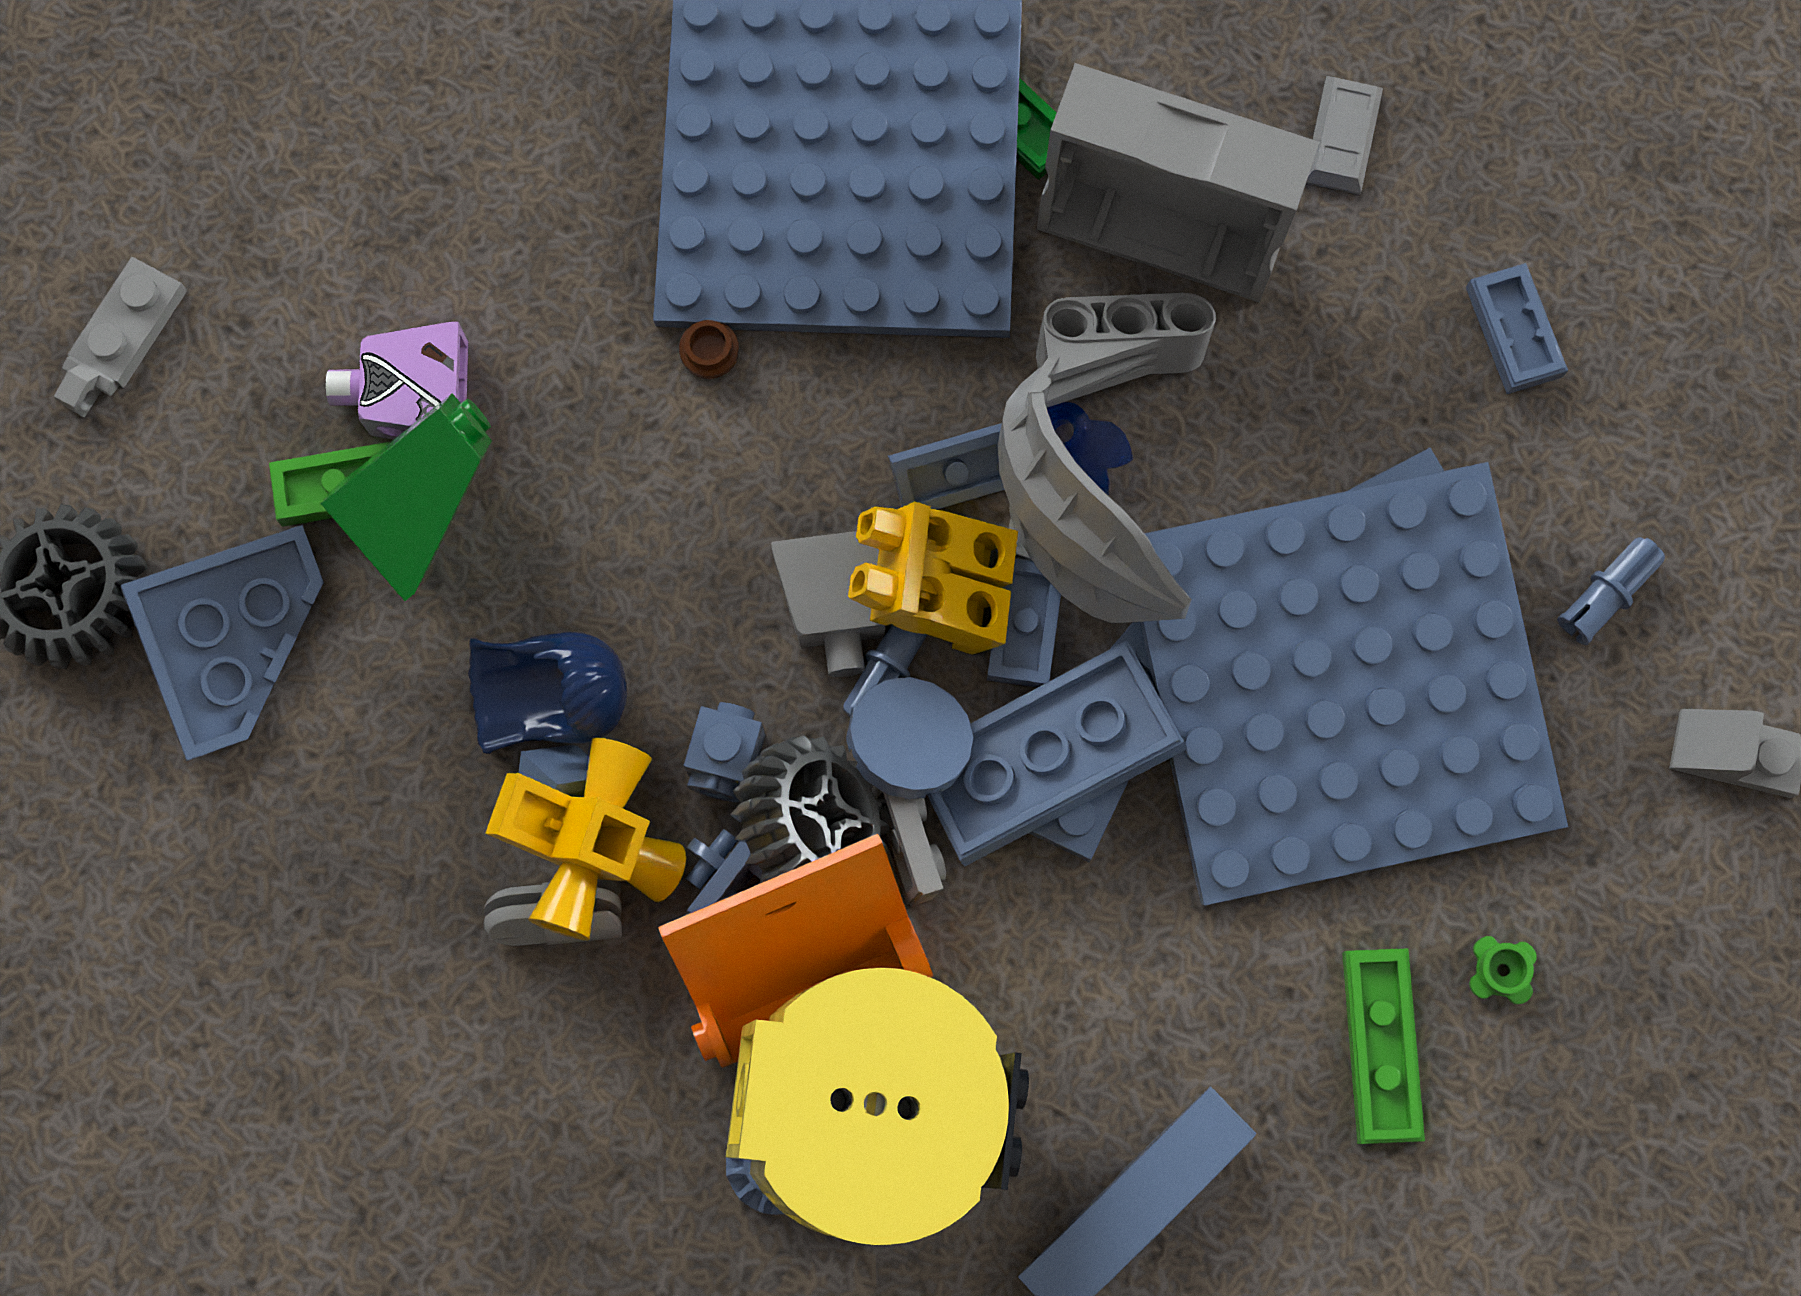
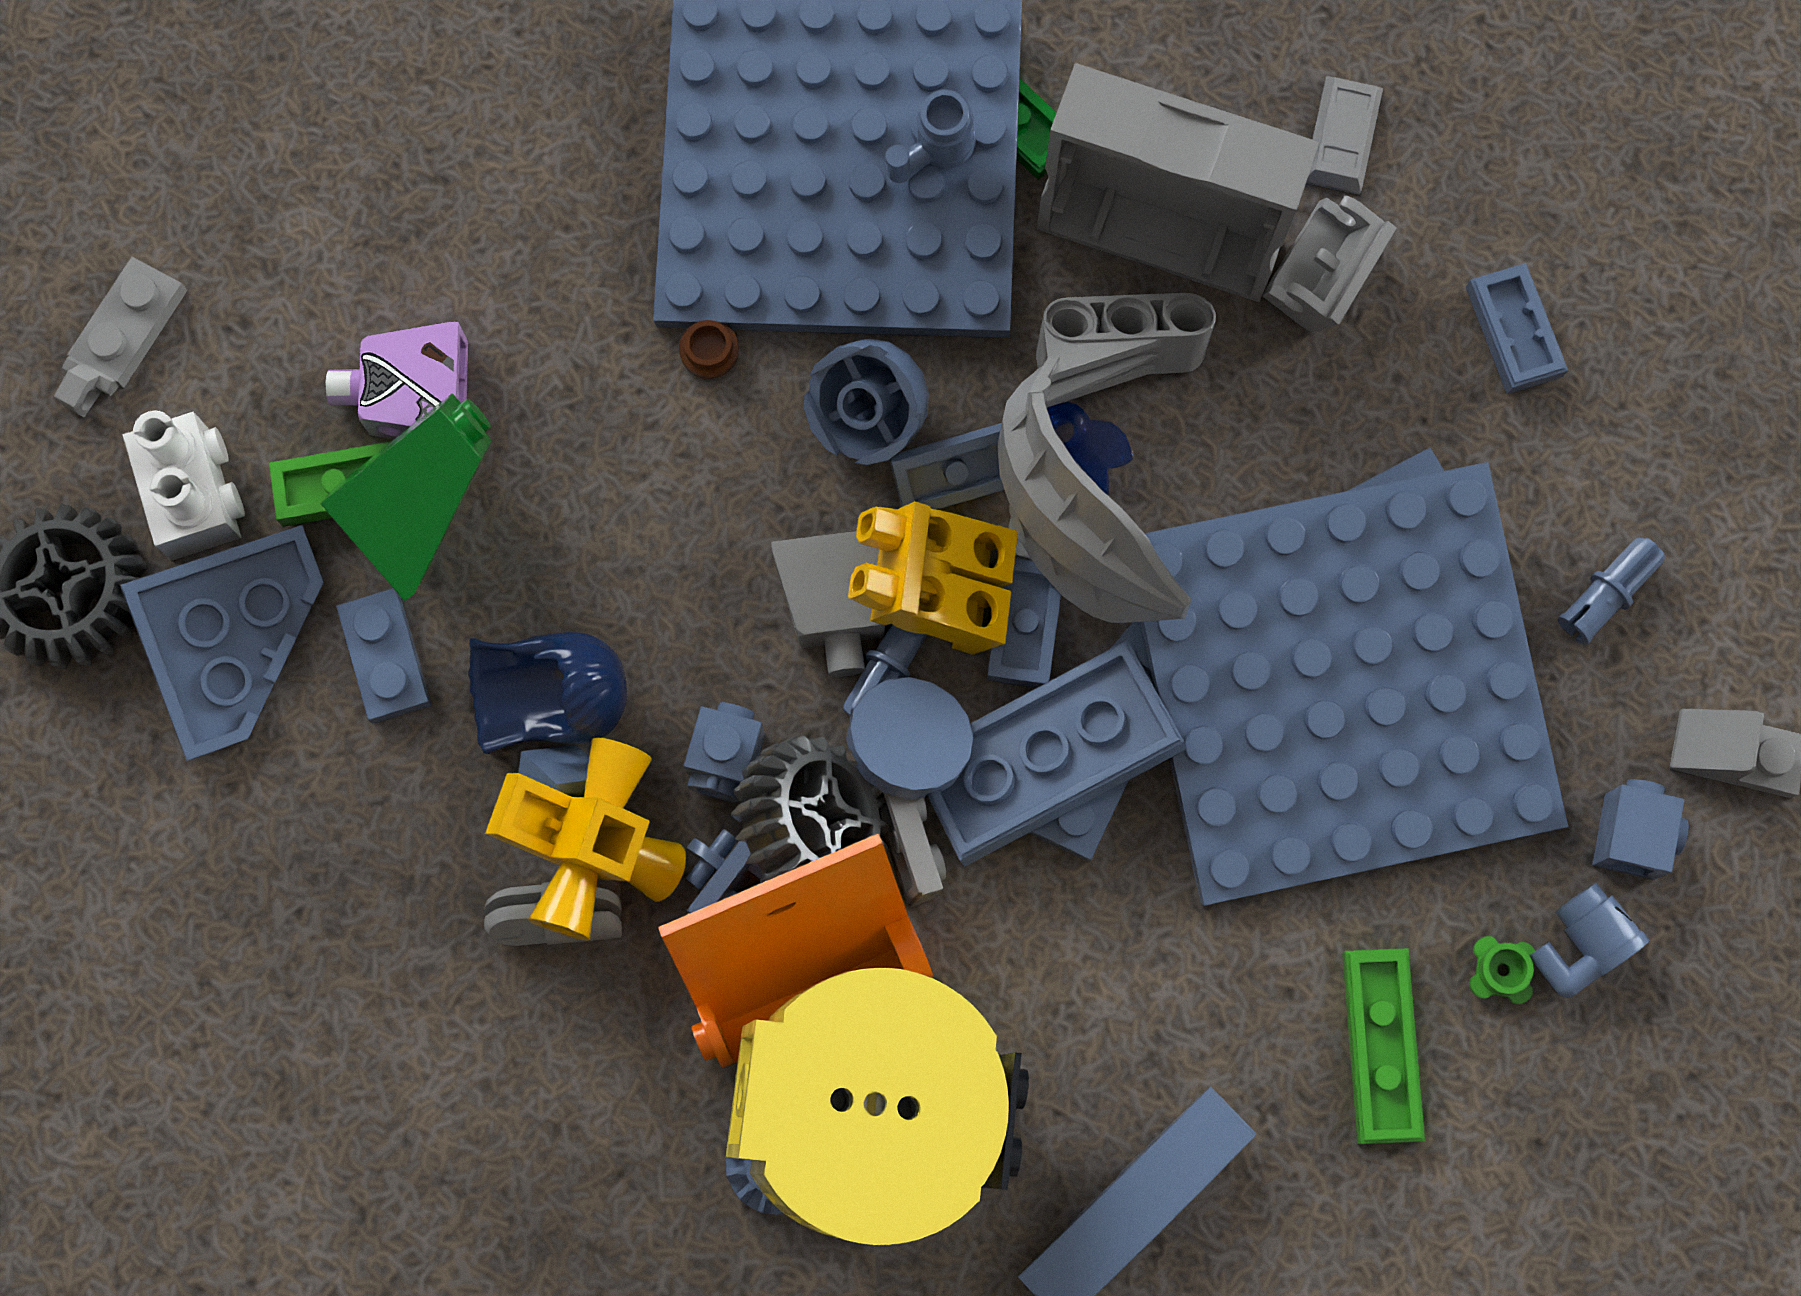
none -> white brick [122,410,245,561]
none -> sand blue plate [336,588,432,724]
none -> sand blue cylinder [804,338,929,465]
none -> sand blue piece [885,89,976,183]
none -> light grey hinge [1261,196,1397,333]
none -> sand blue piece [1529,882,1650,998]
none -> sand blue brick [1592,779,1689,880]

